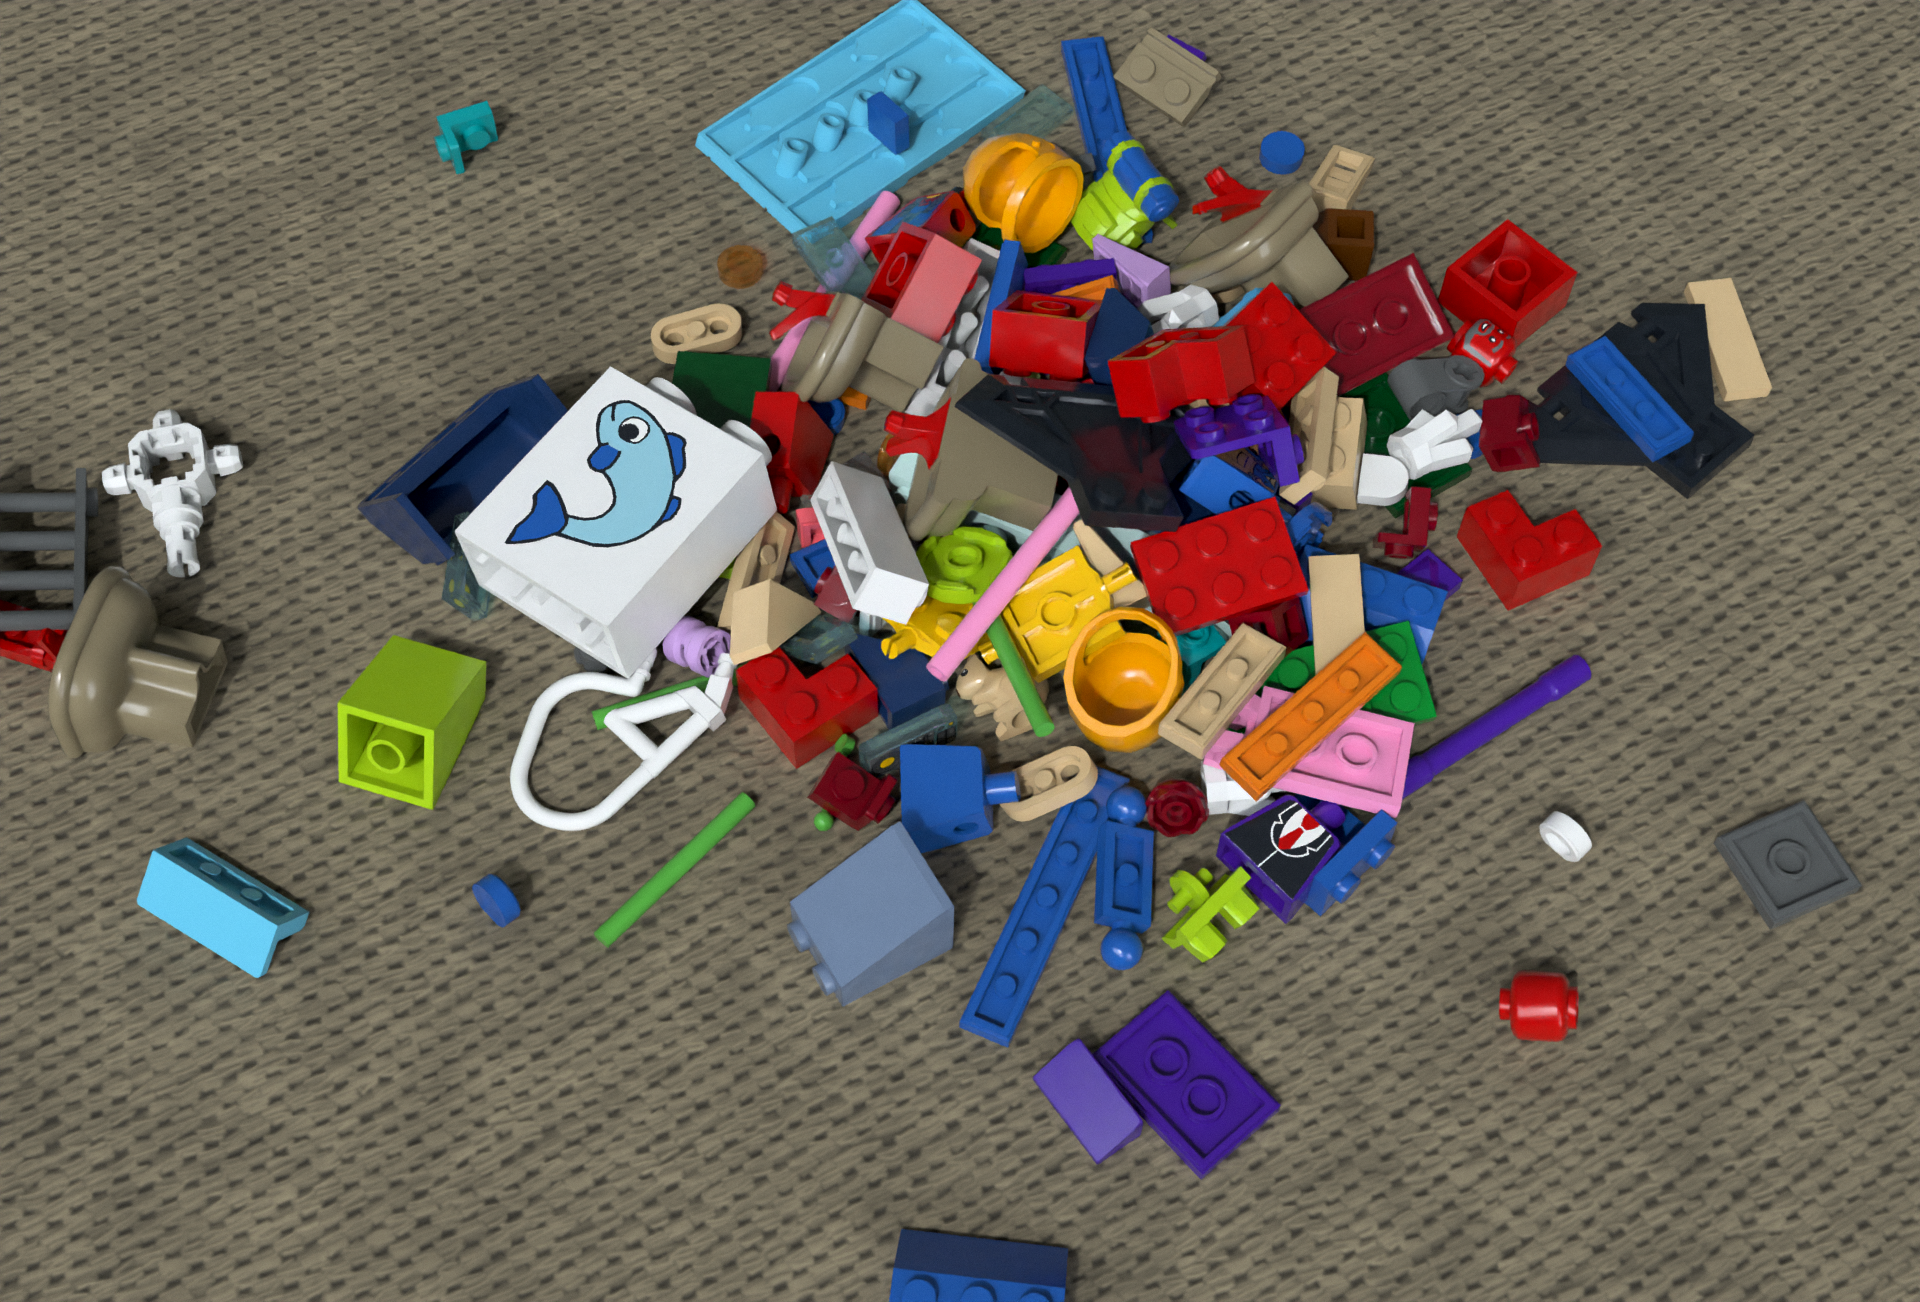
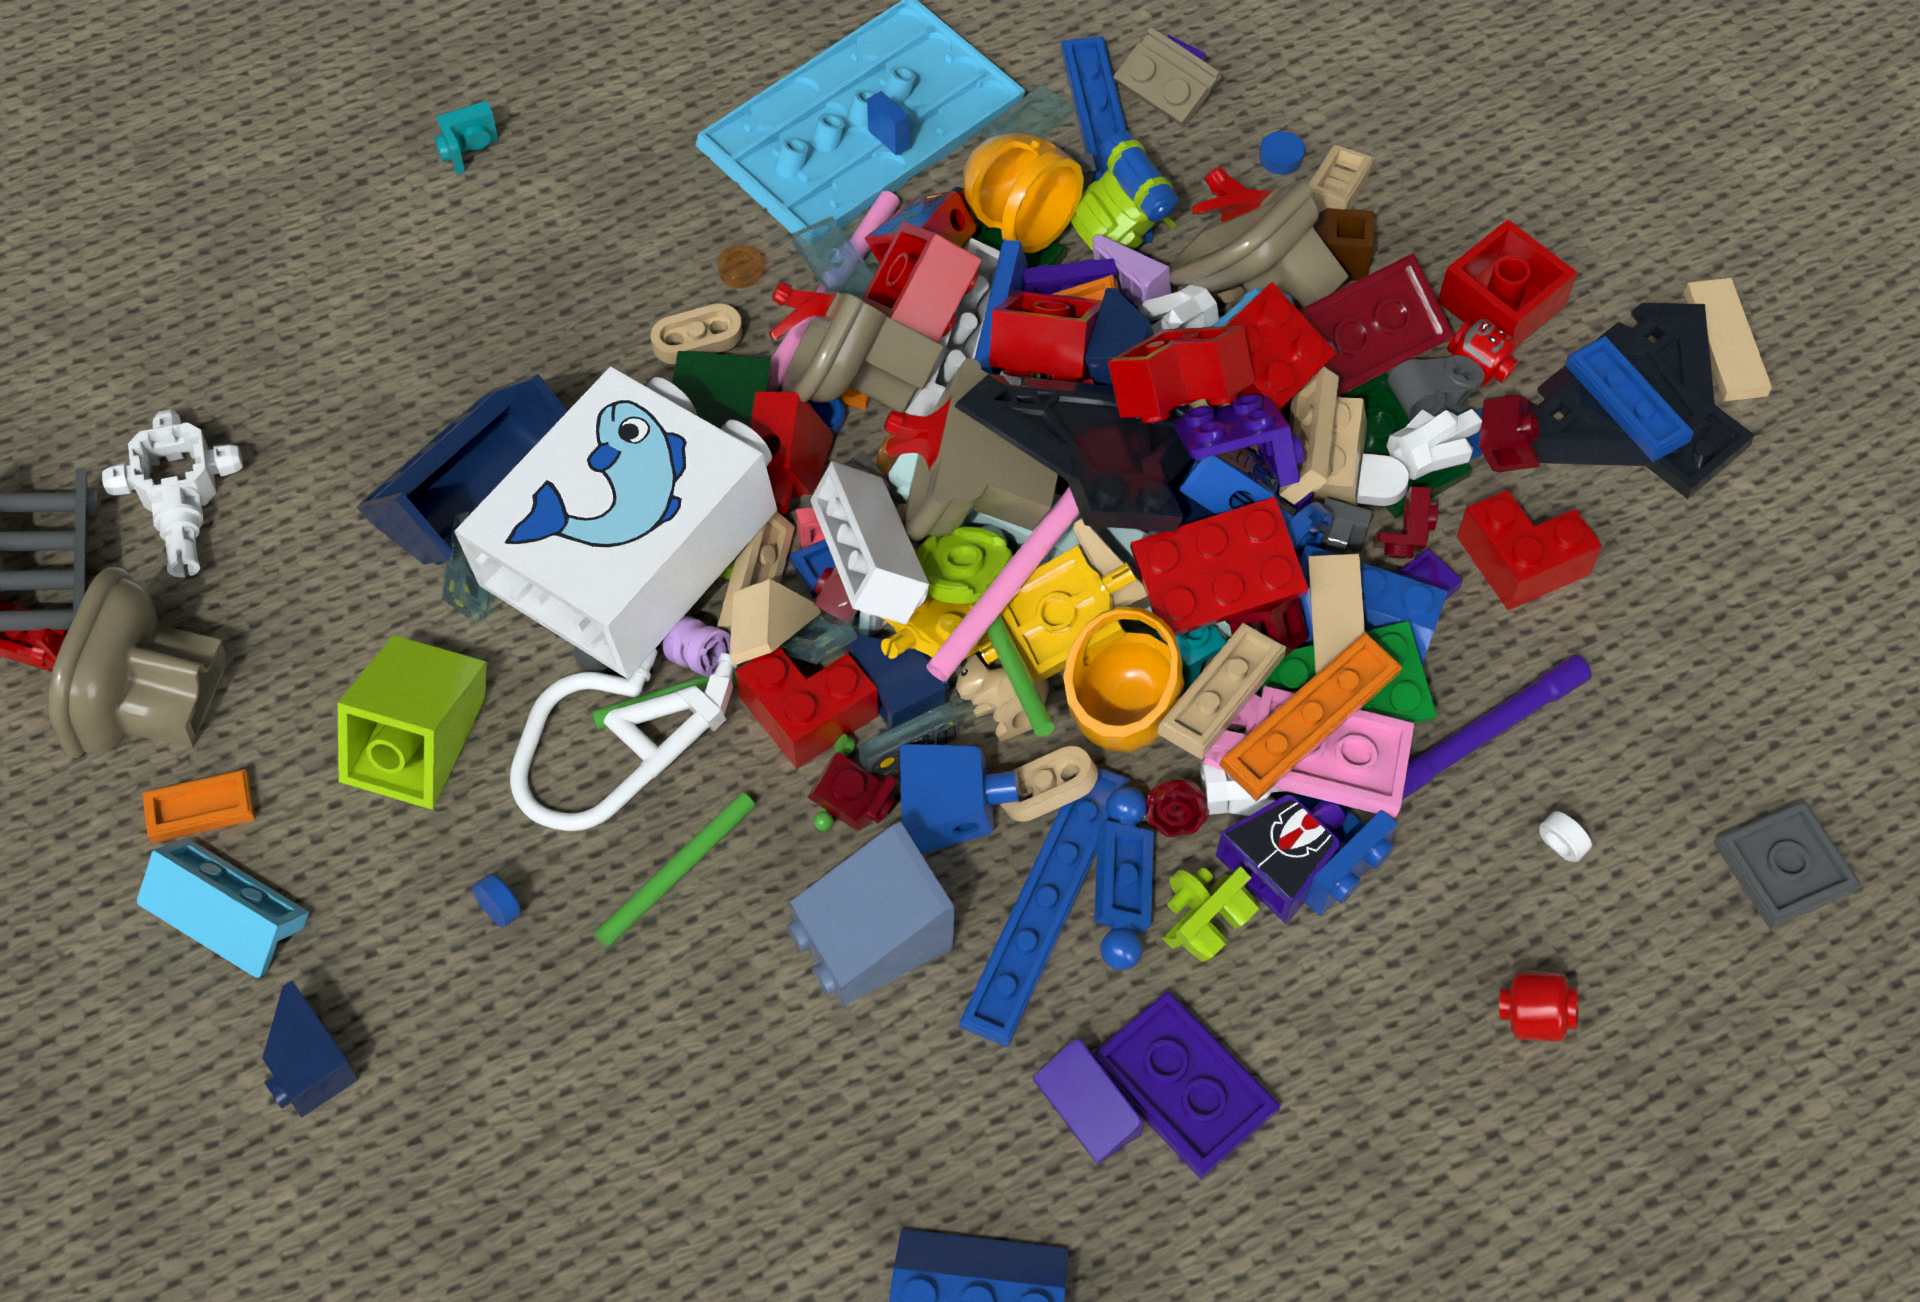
none -> orange tile [142,769,255,844]
none -> dark blue slope [262,981,358,1118]
none -> dark grey tile [1319,498,1373,555]

